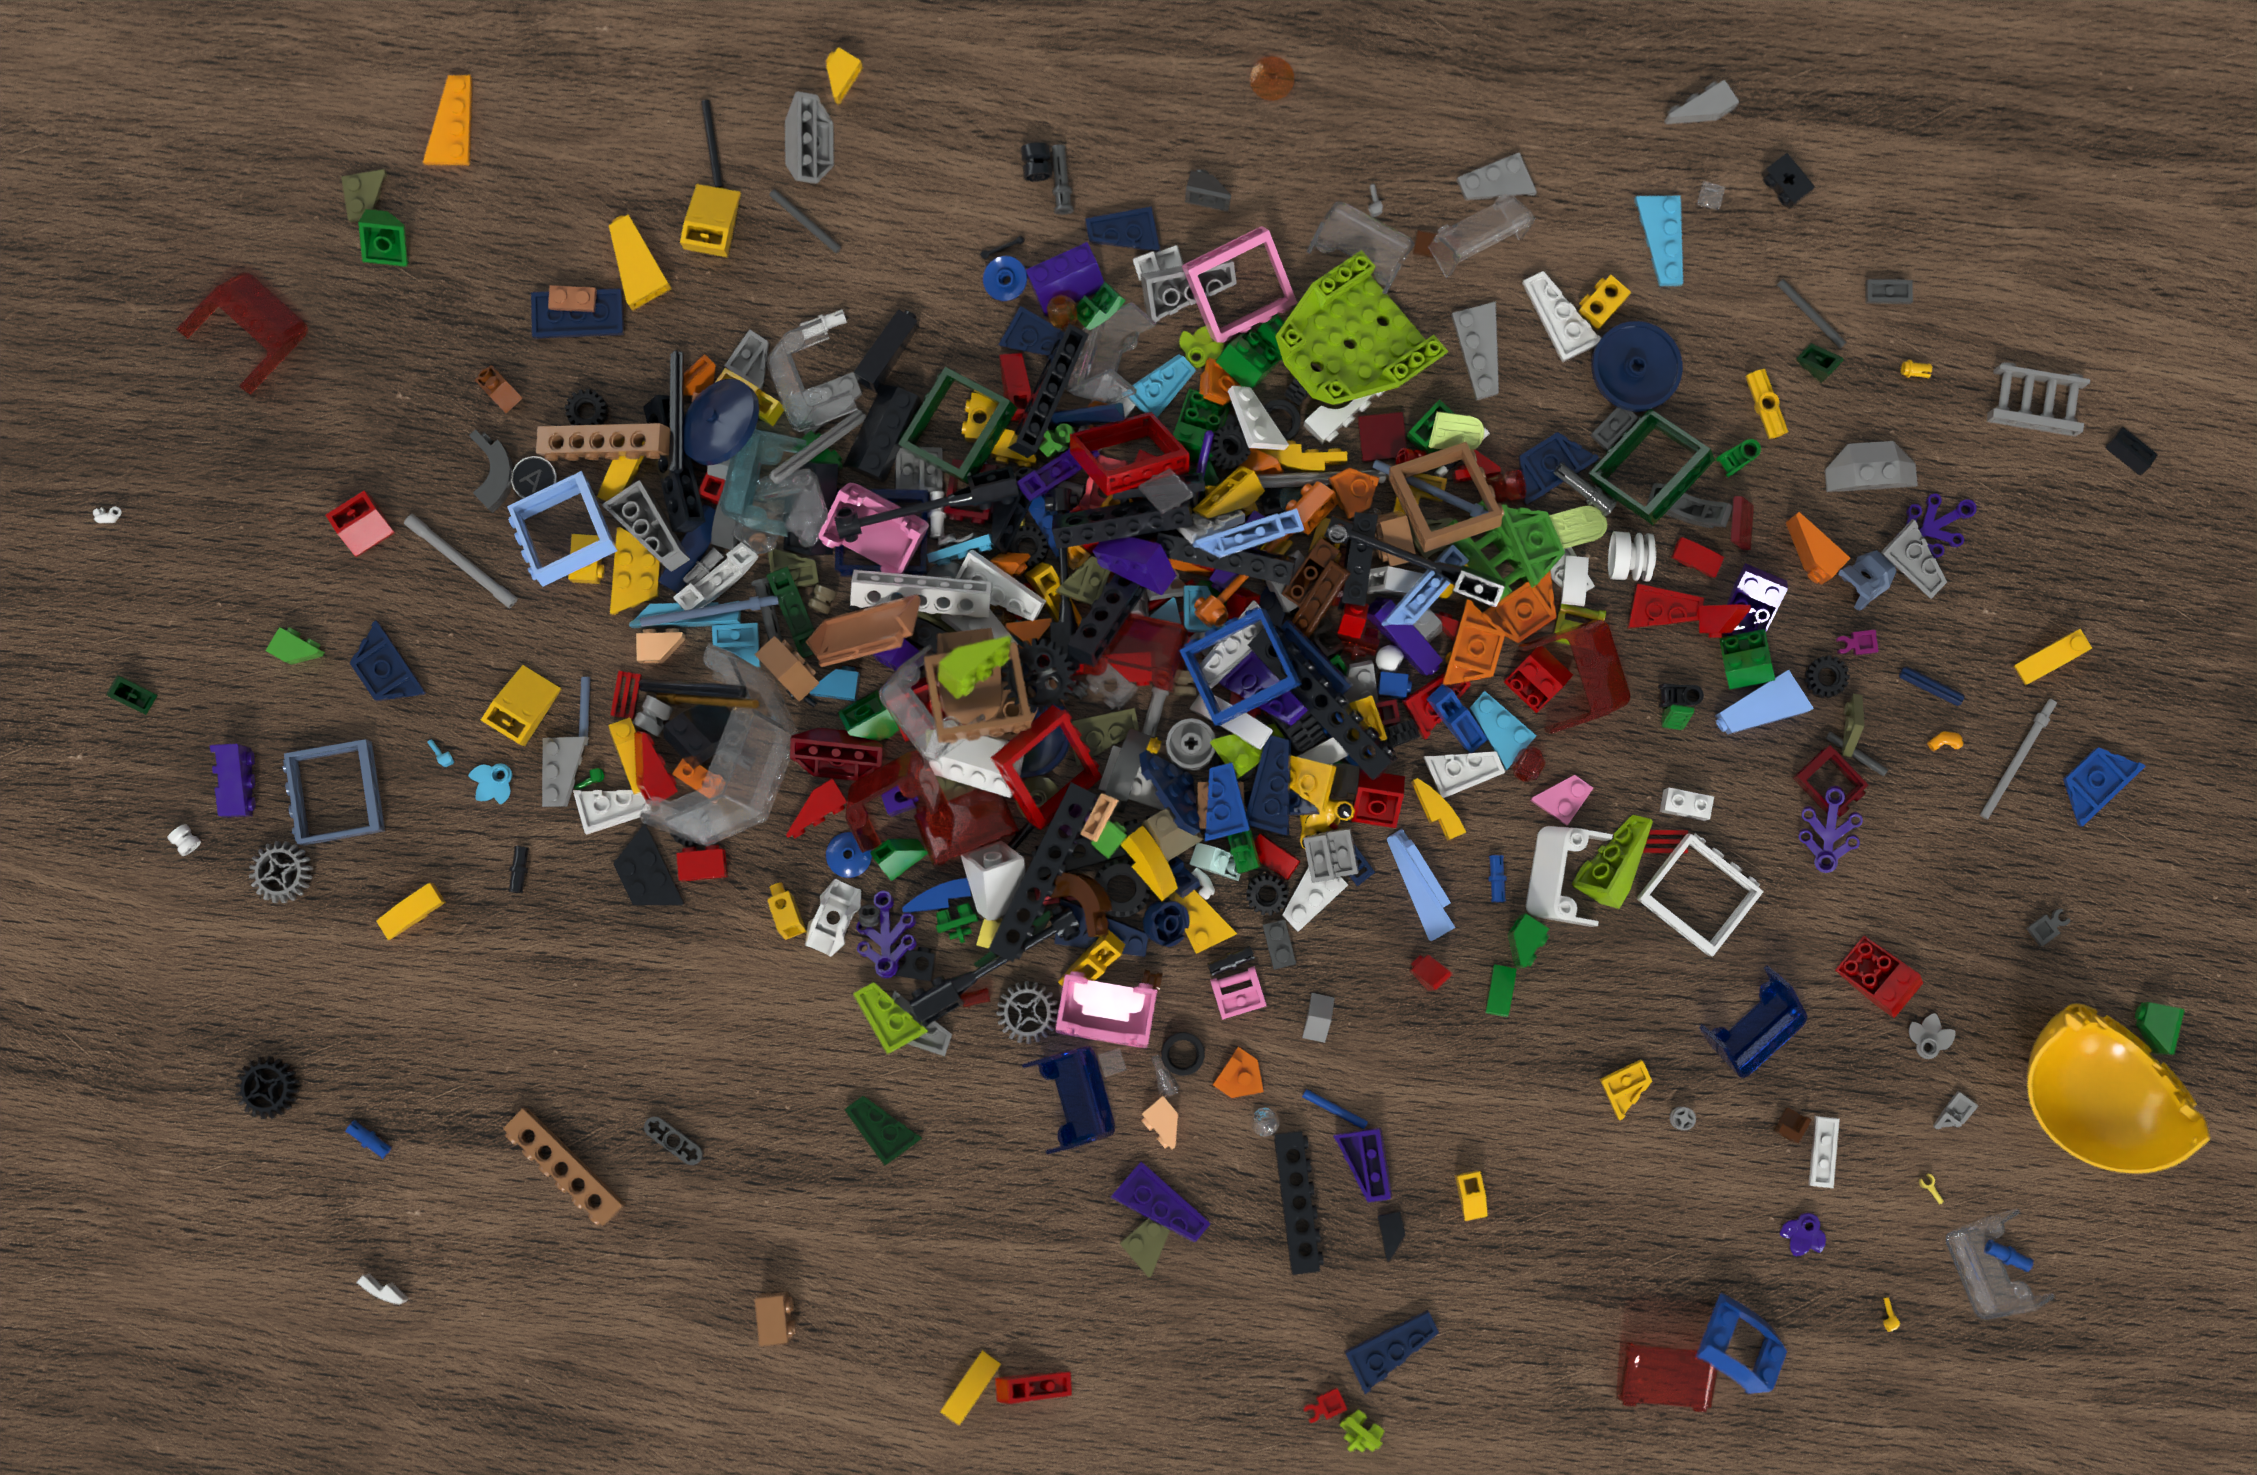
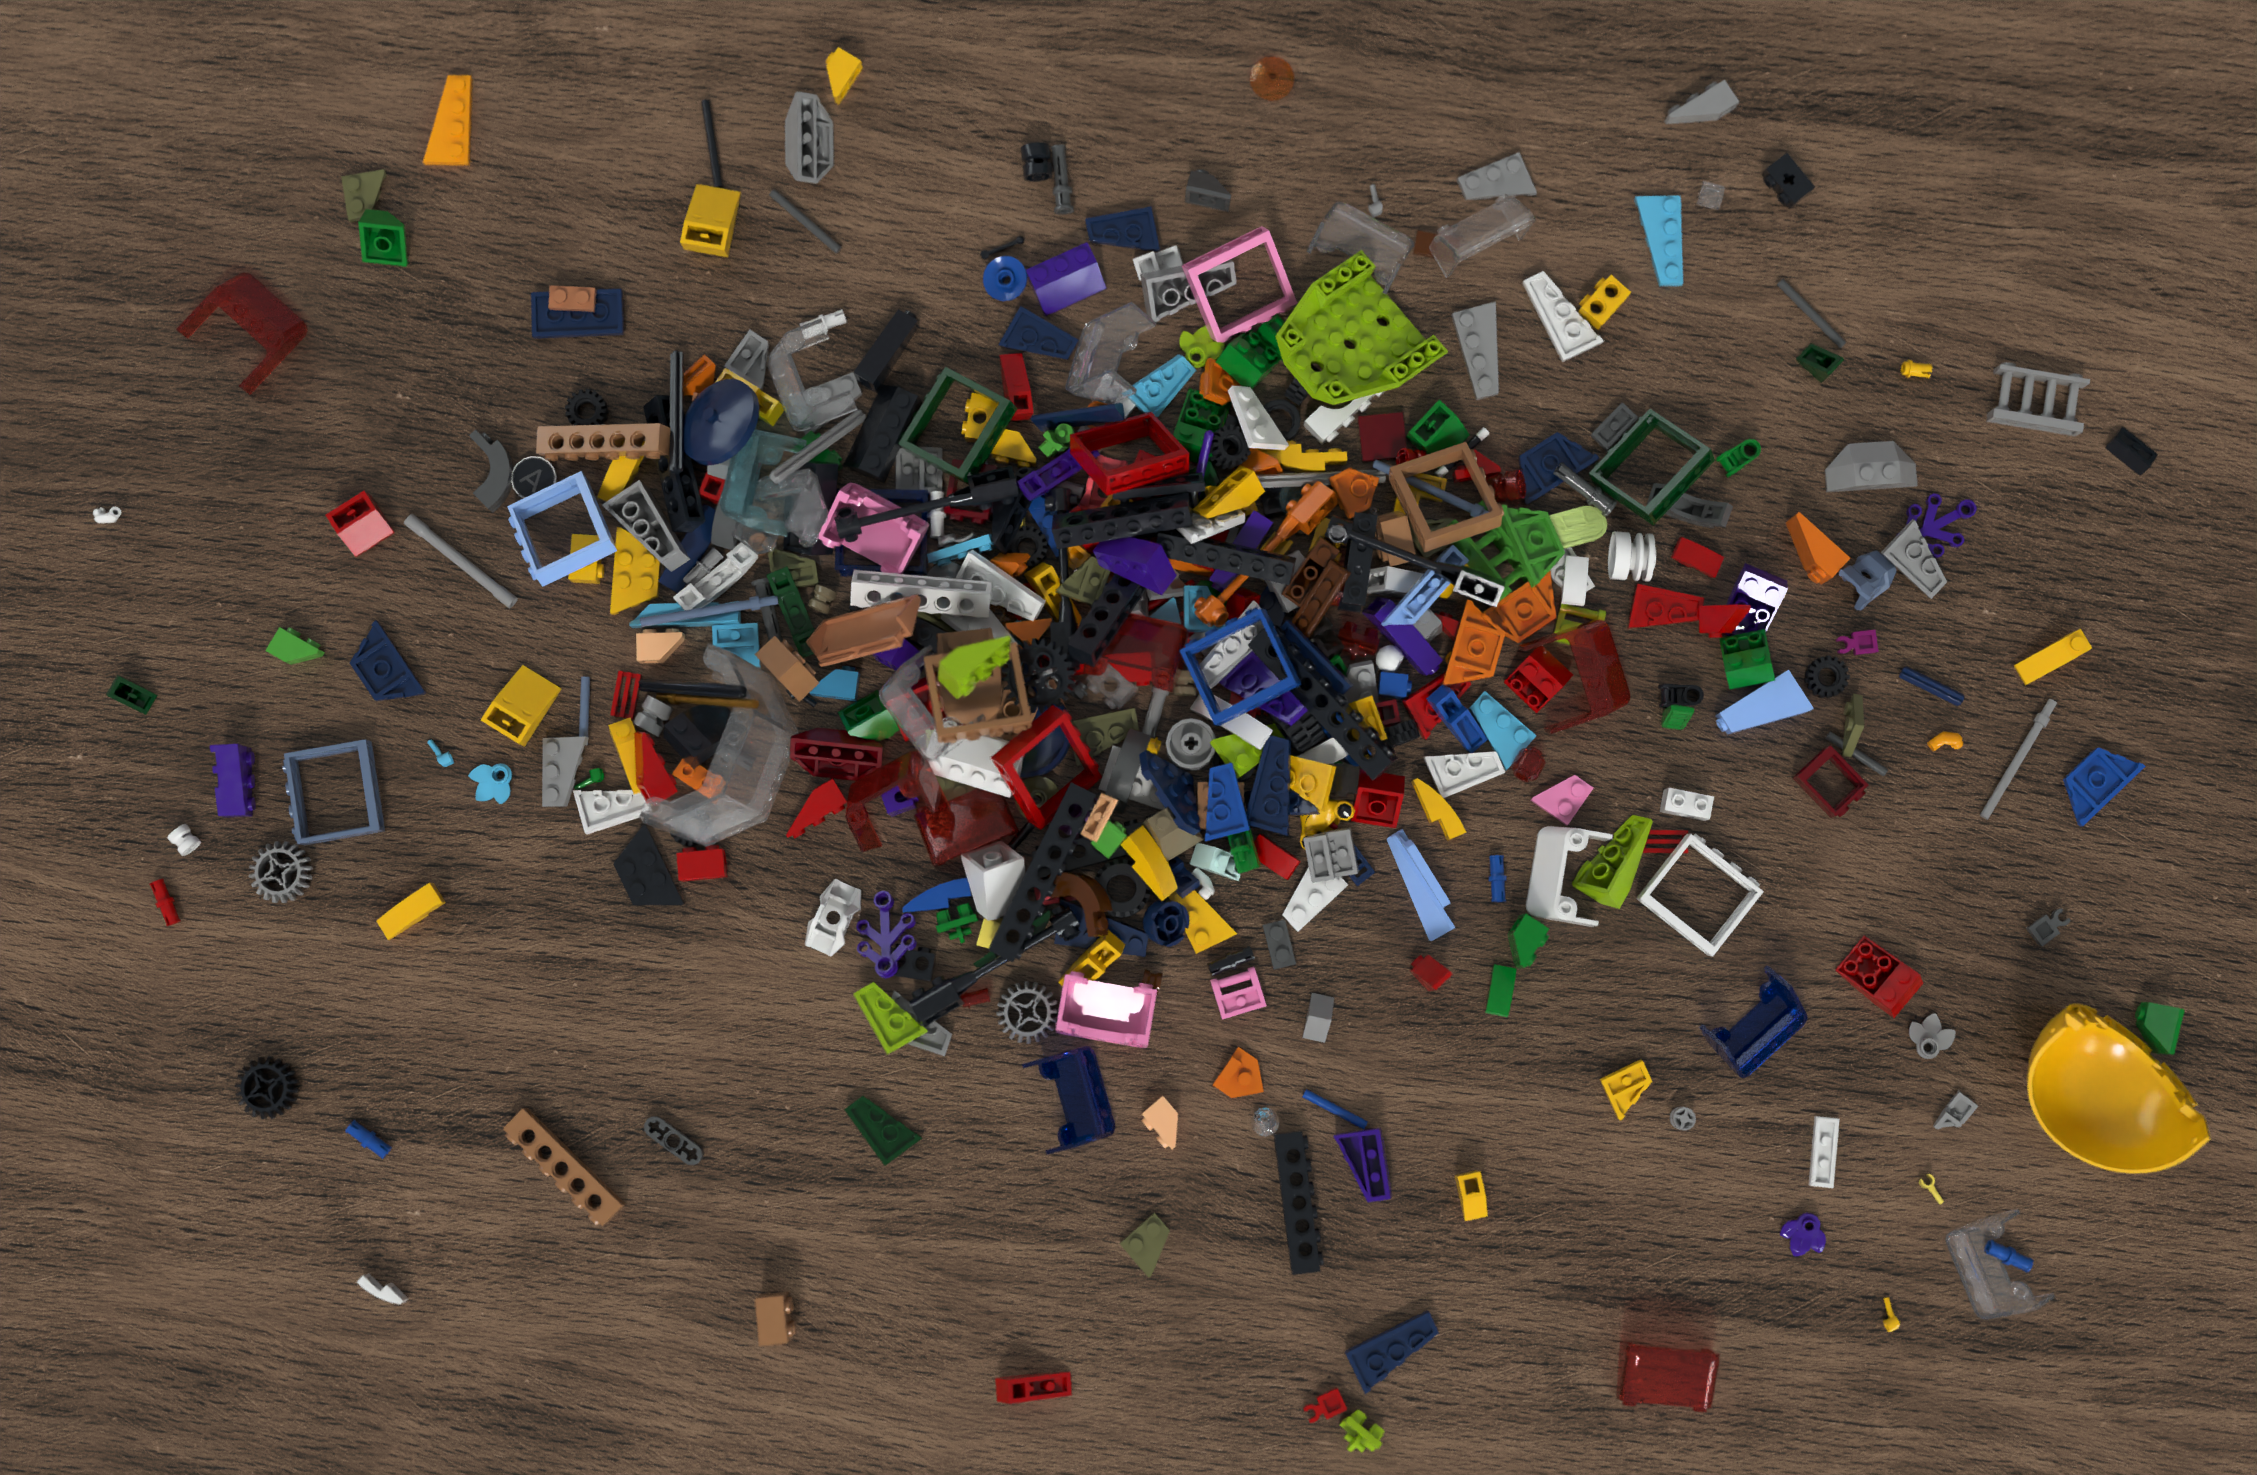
dark orange slope [475,365,523,413] -> none
black pin [508,846,529,894] -> none
yellow slope [609,215,671,311] -> none
yellow torso [767,882,807,940] -> none
blue dish [826,832,872,878] -> none
dark grey bush [858,905,880,927] -> none
green slope [870,839,928,881] -> none
yellow slope [940,1350,1001,1425] -> none
black brick [1008,324,1089,458] -> none
clear orange head [1047,295,1078,330] -> none
green slope [1072,282,1126,330] -> none
clear tile [1098,1048,1127,1077] -> none
dark purple wing [1110,1162,1211,1242] -> none
clear piece [1139,468,1193,514] -> none
clear cone [1151,1054,1180,1098] -> none
black tyre [1161,1032,1205,1076] -> none
light blue wedge [1193,508,1304,558] -> none
black tyre [1246,871,1289,915] -> none
red brick [1338,603,1369,639] -> none
black slope [1377,1212,1405,1262] -> none
yellowish green window [1429,411,1484,449] -> none
dark blue dish [1591,321,1683,411] -> none
blue wedge [1696,1293,1787,1394] -> none
dark red tile [1731,496,1754,550] -> none
yellow piece [1745,369,1788,439] -> none
reddish brown panel [1773,1108,1812,1144] -> none
dark purple plant [1799,786,1863,873] -> none
dark grey plate [1865,279,1913,304] -> none
none -> red pin [149,878,181,927]

